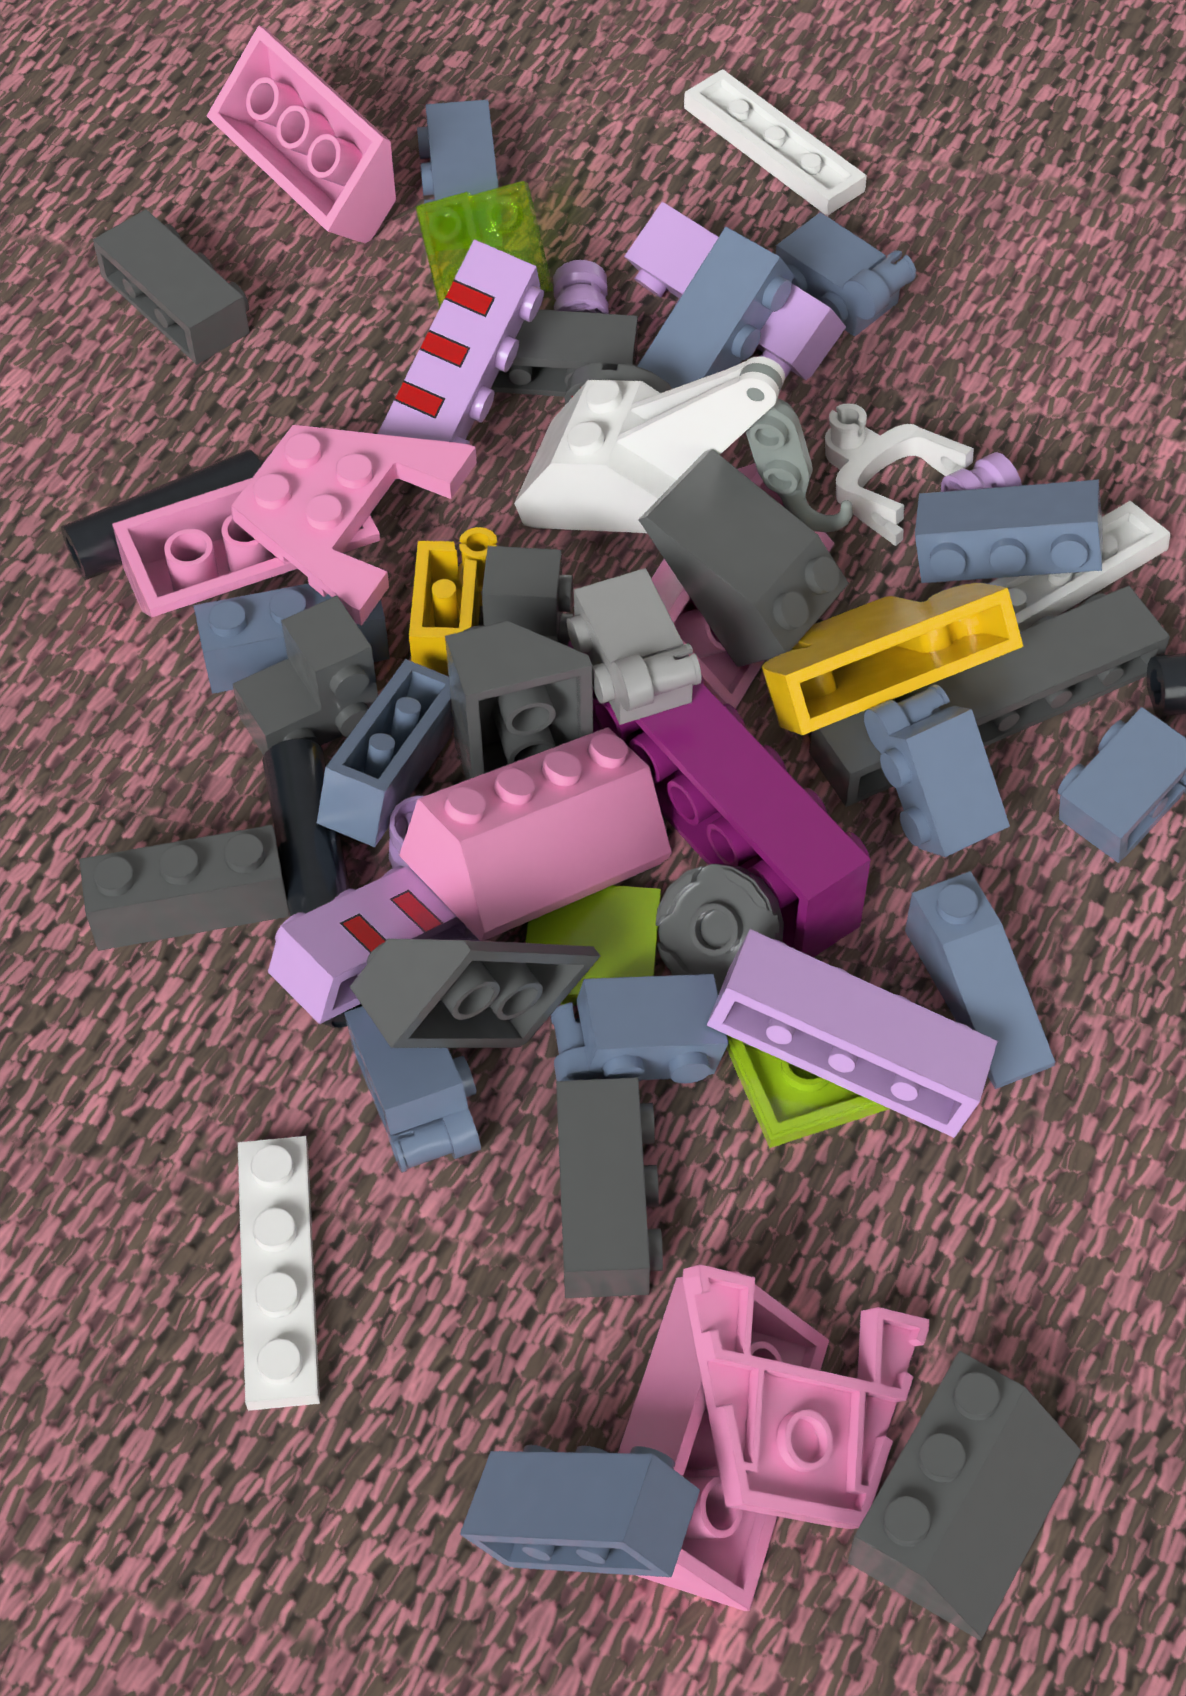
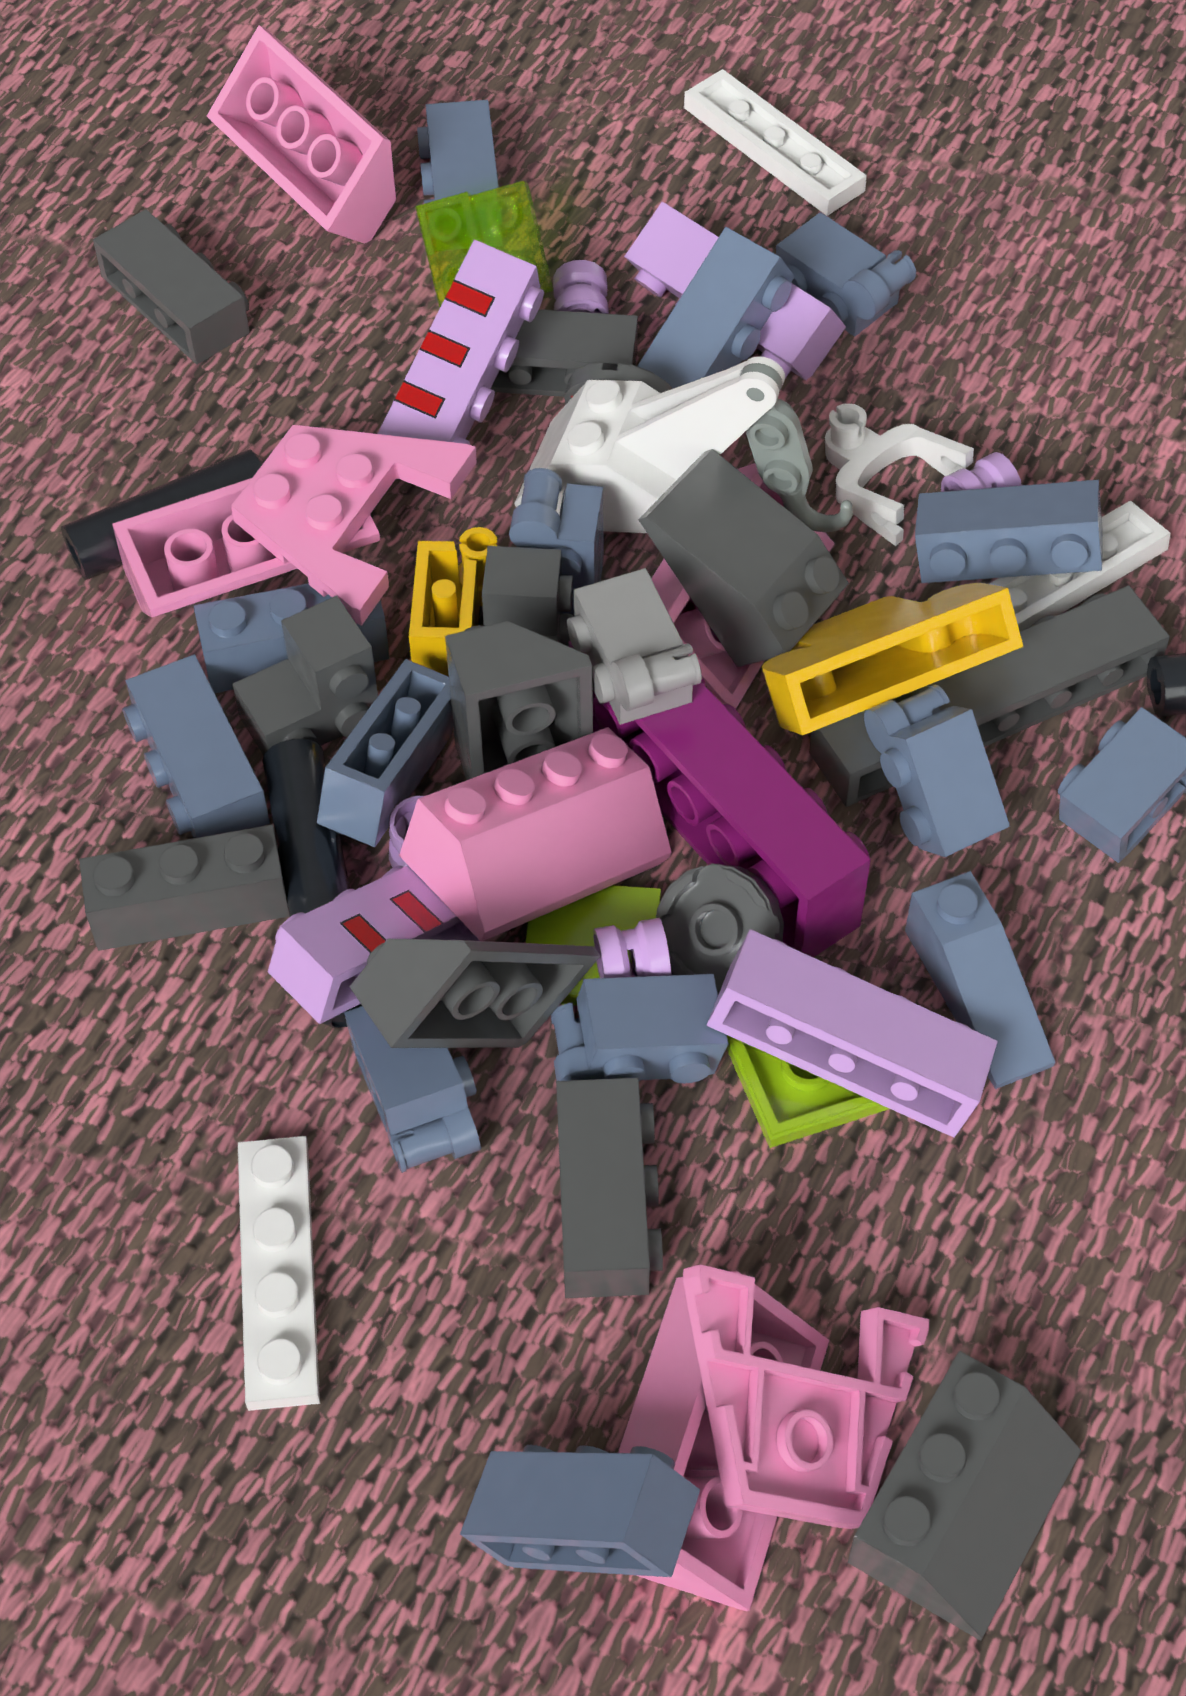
none -> sand blue brick [122,654,270,838]
none -> sand blue hinge [509,468,604,613]
none -> lavender wheel [593,918,671,978]

